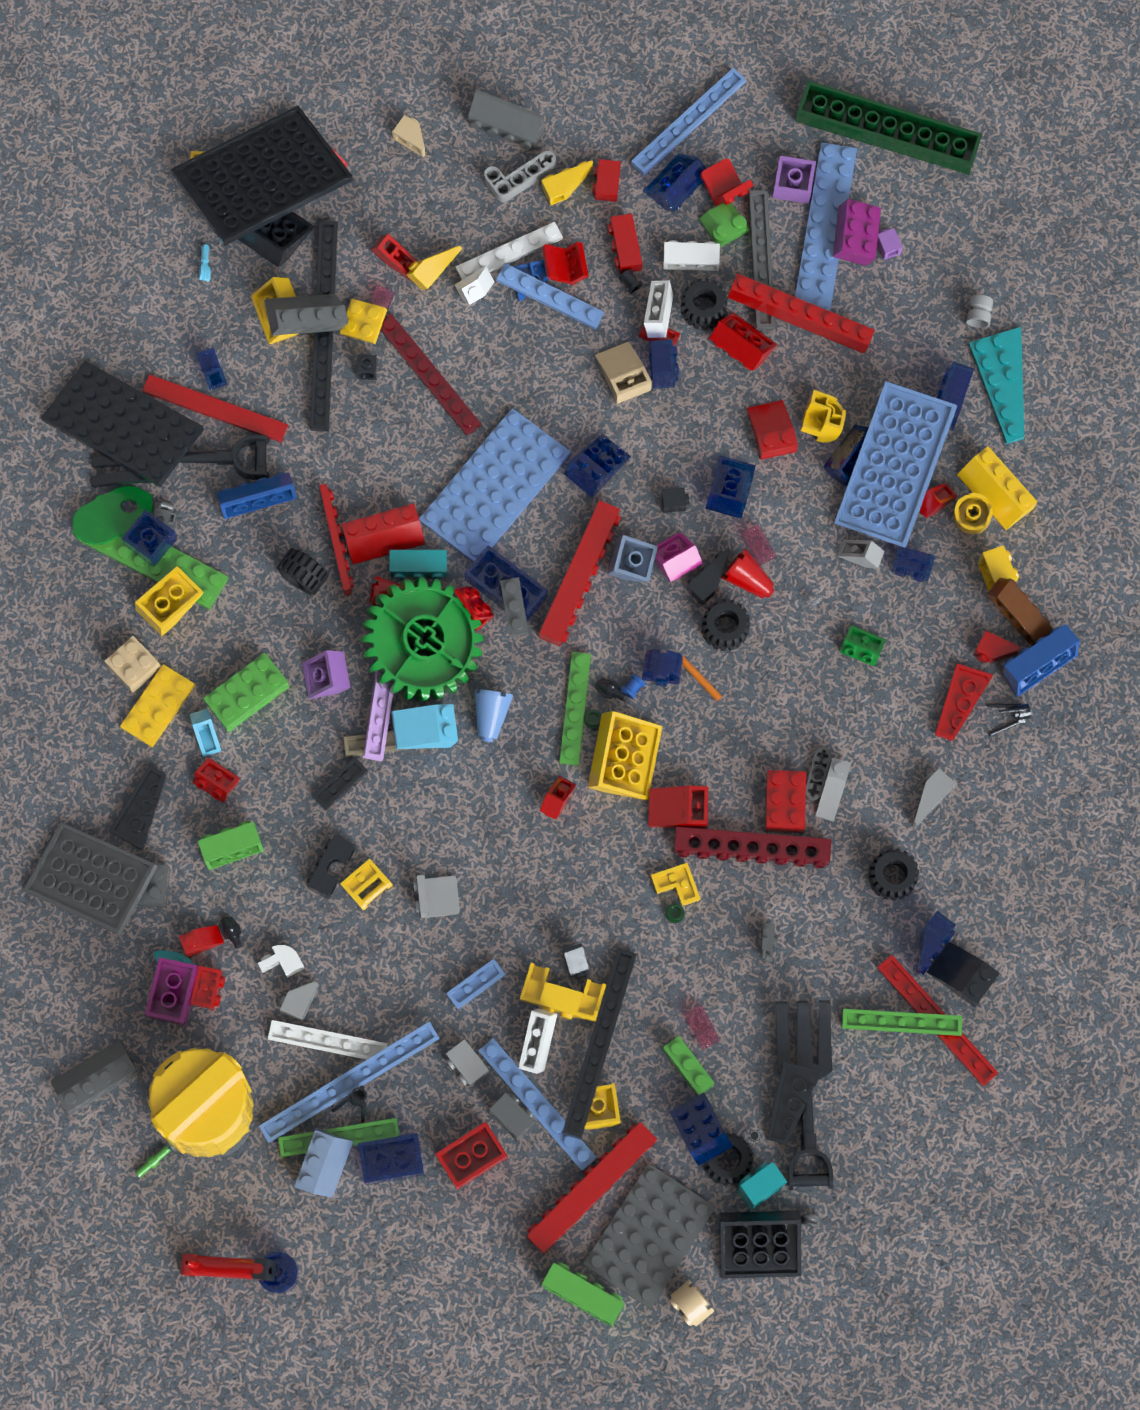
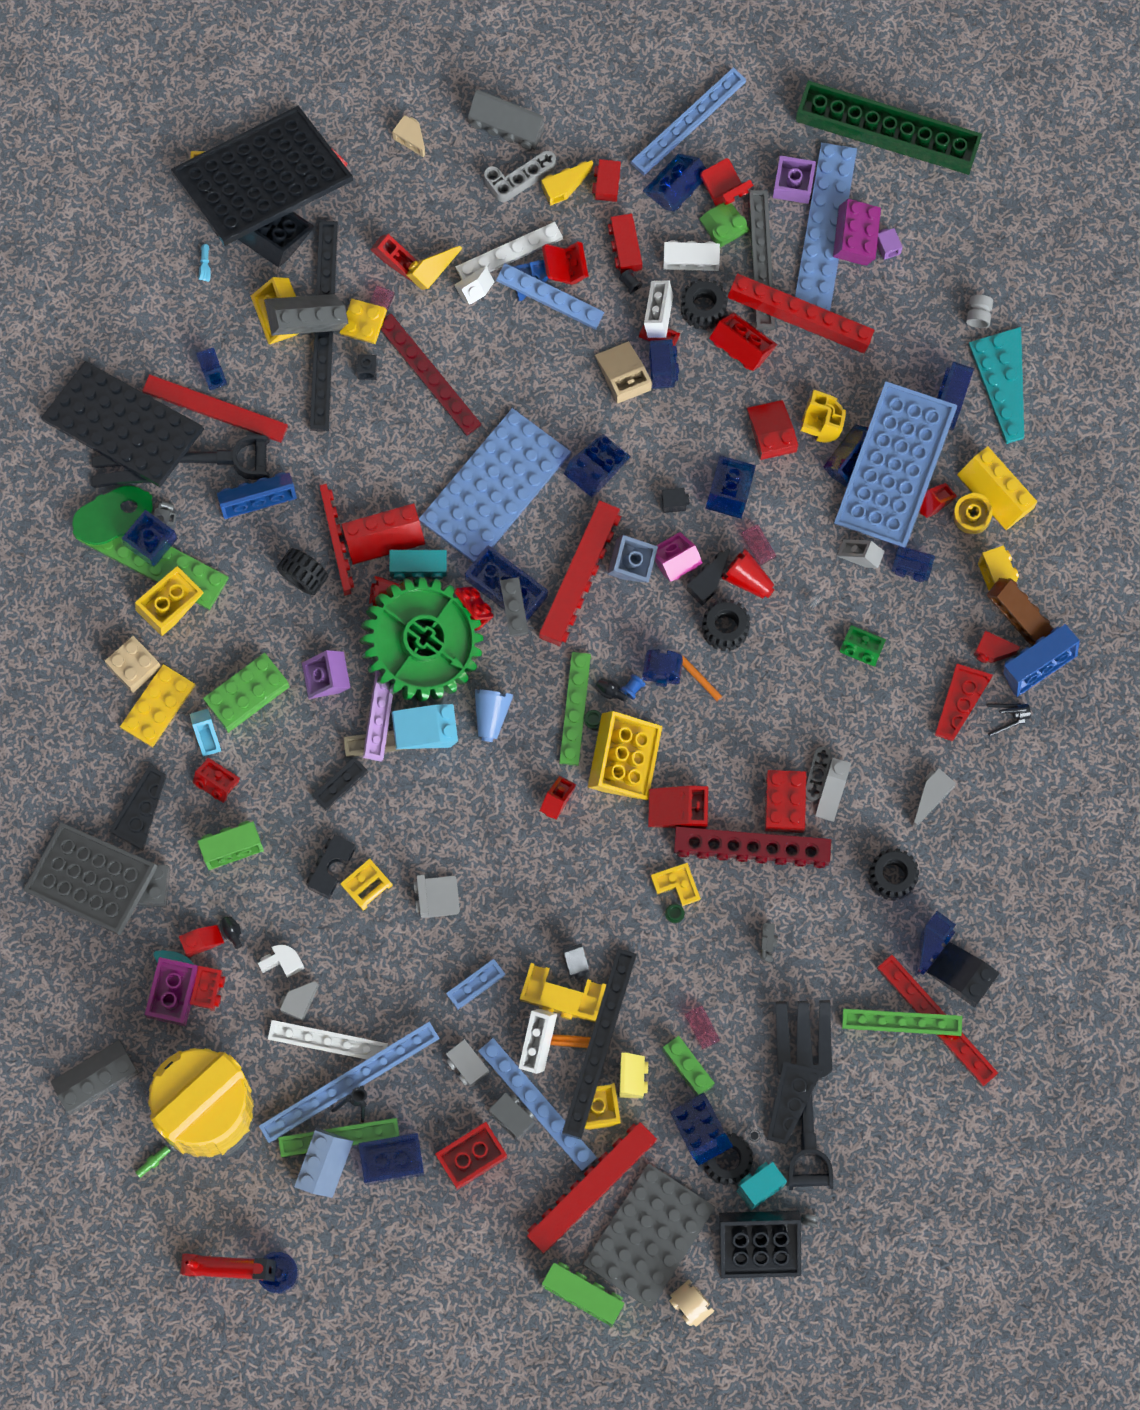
none -> orange axle [550,1034,591,1048]
none -> light yellow slope [619,1053,648,1098]

